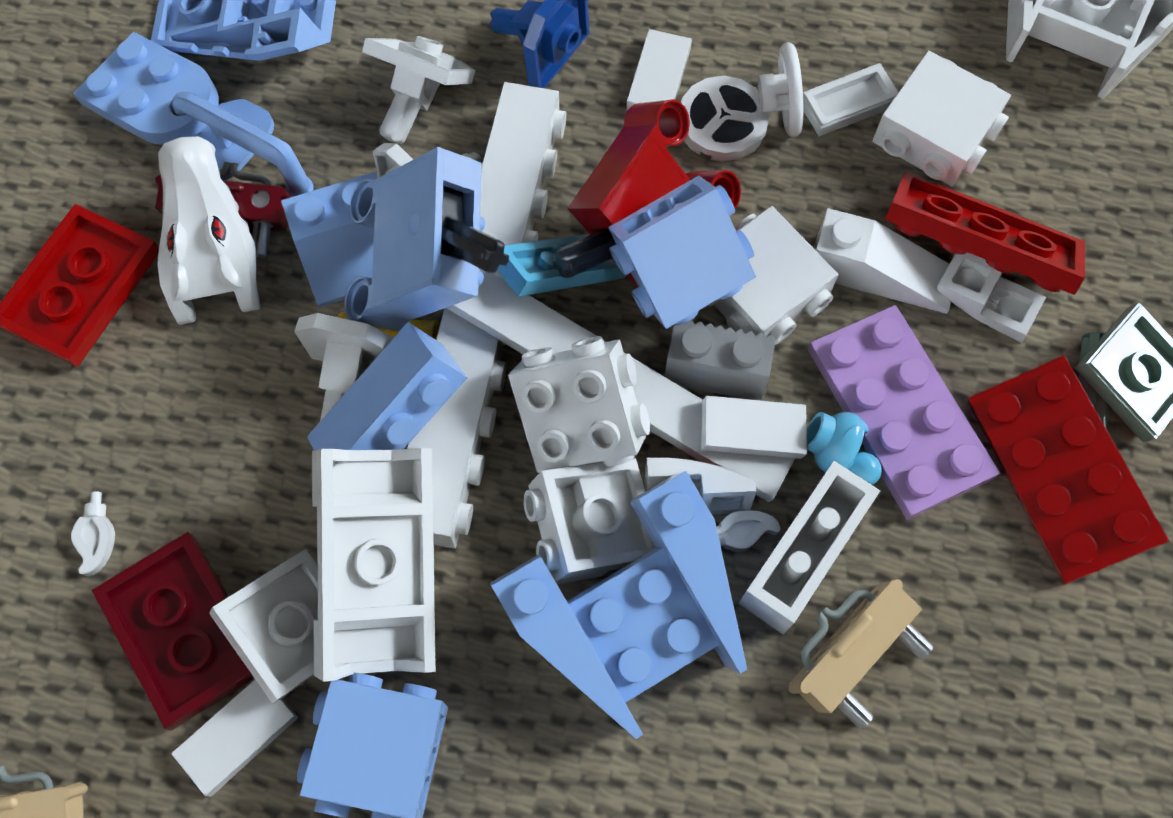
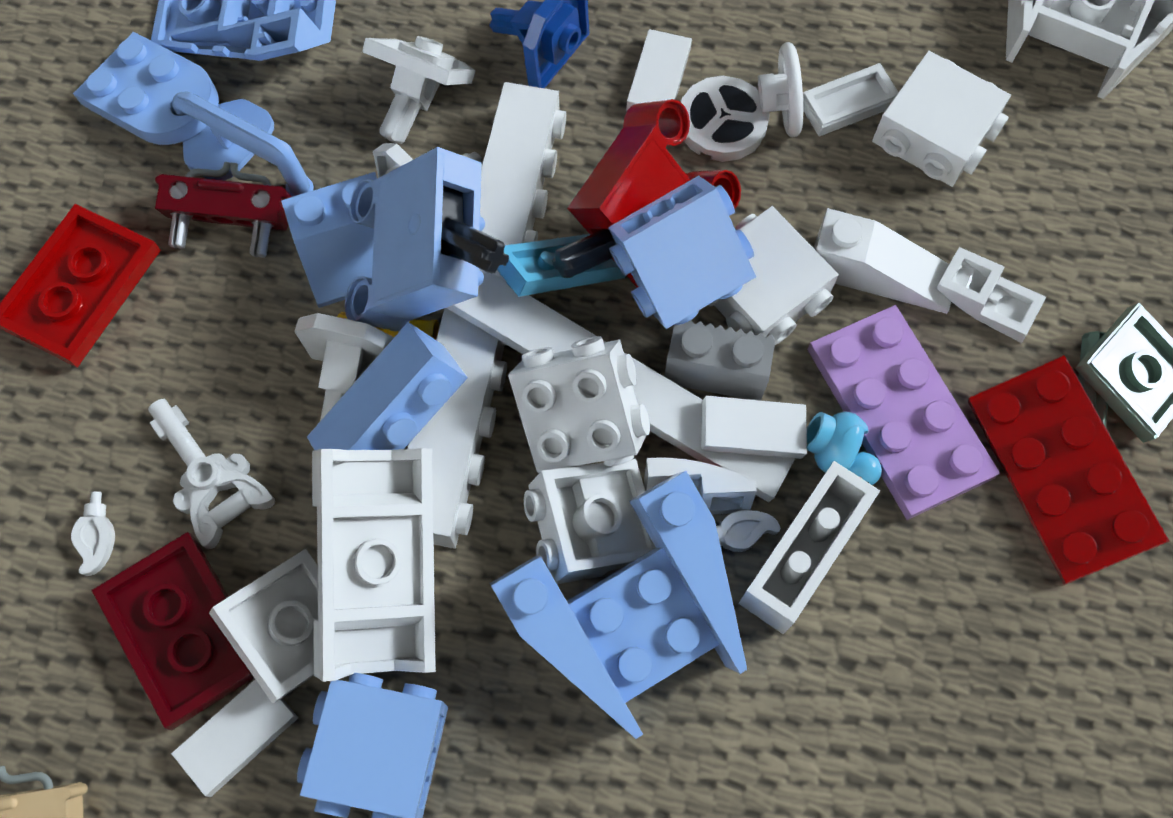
white animal [158,136,261,325] -> none
tan piece [788,579,933,729] -> none
red plate [885,171,1085,295] -> none
none -> white piece [148,399,275,549]

